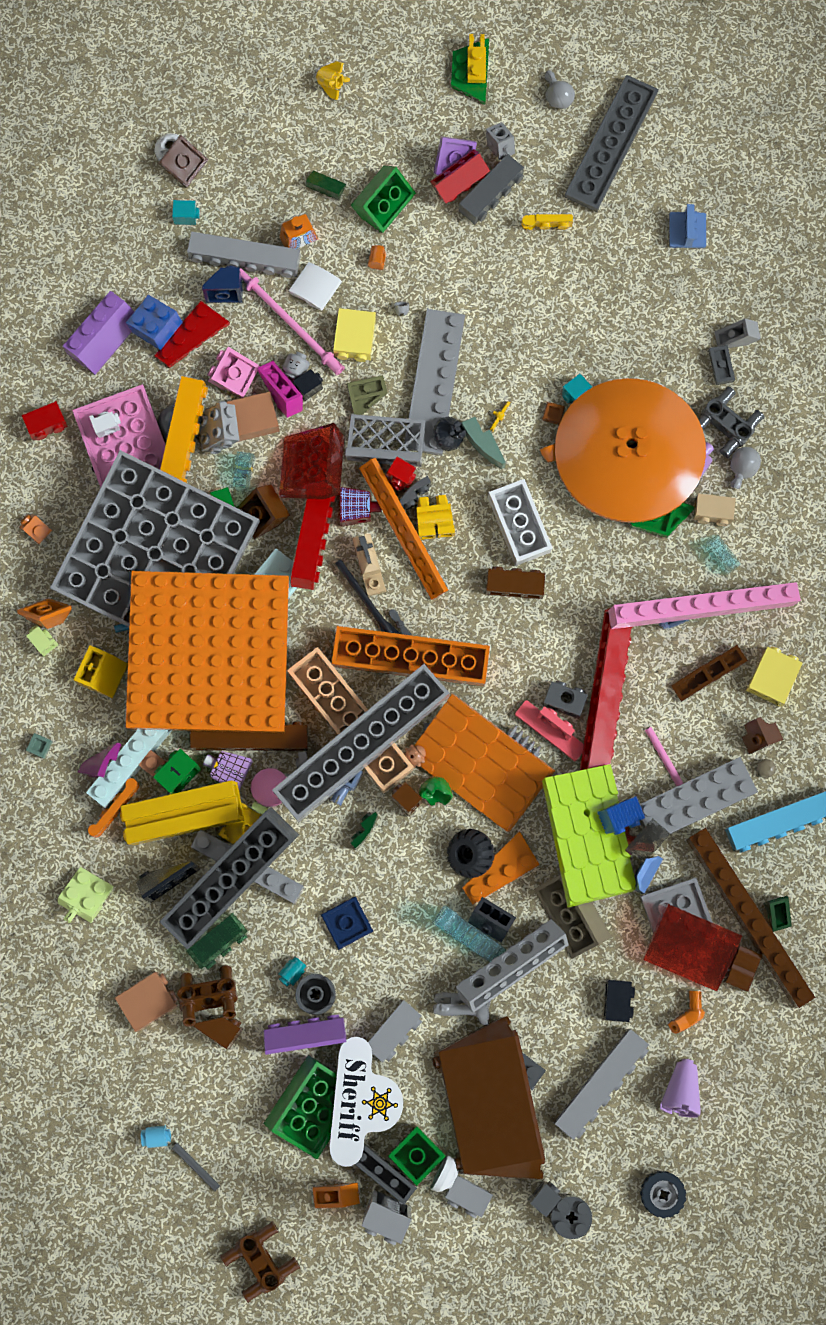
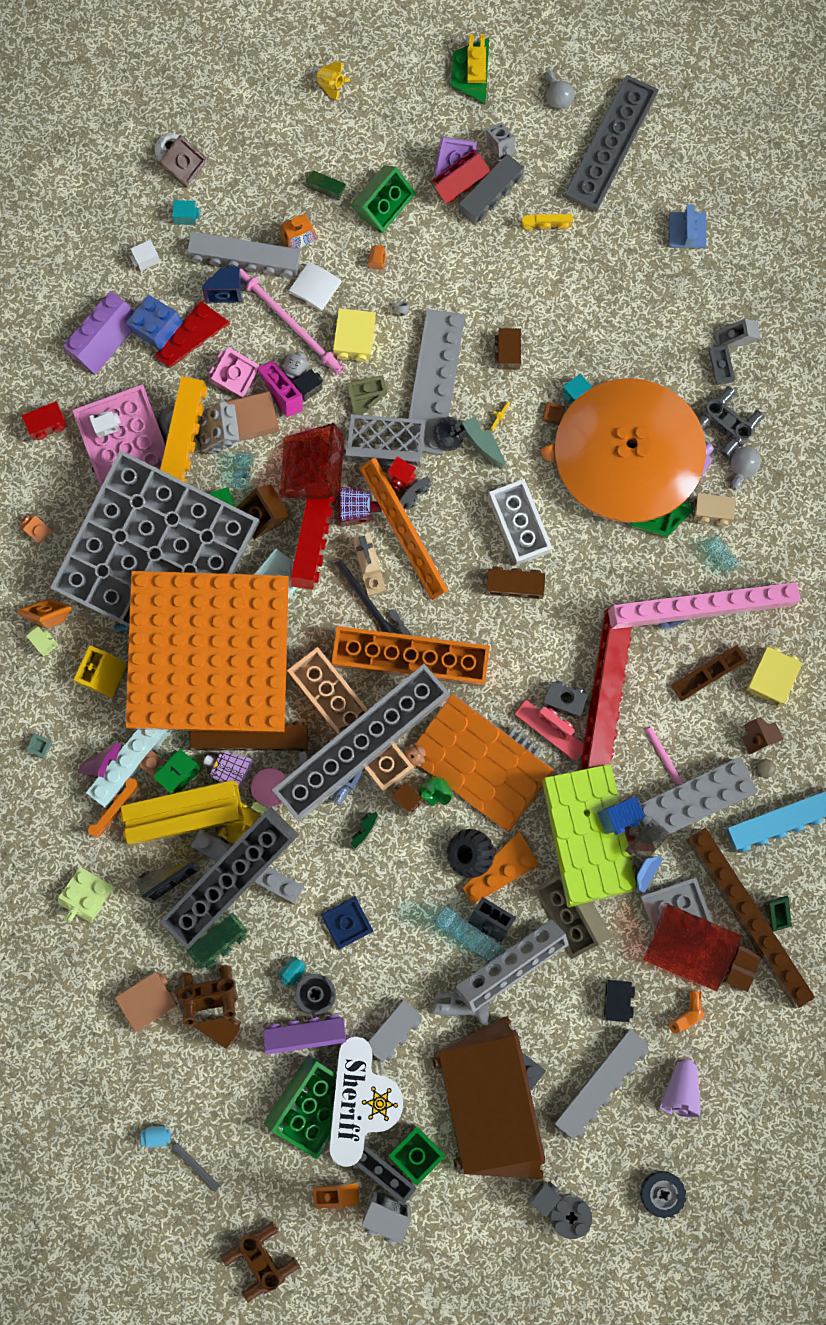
yellow hips [416,495,455,540] -> none
white piece [430,1155,458,1192] -> none
light grey brick [445,1175,493,1218] -> none
none -> white brick [130,240,160,271]
none -> reddish brown brick [494,328,521,370]

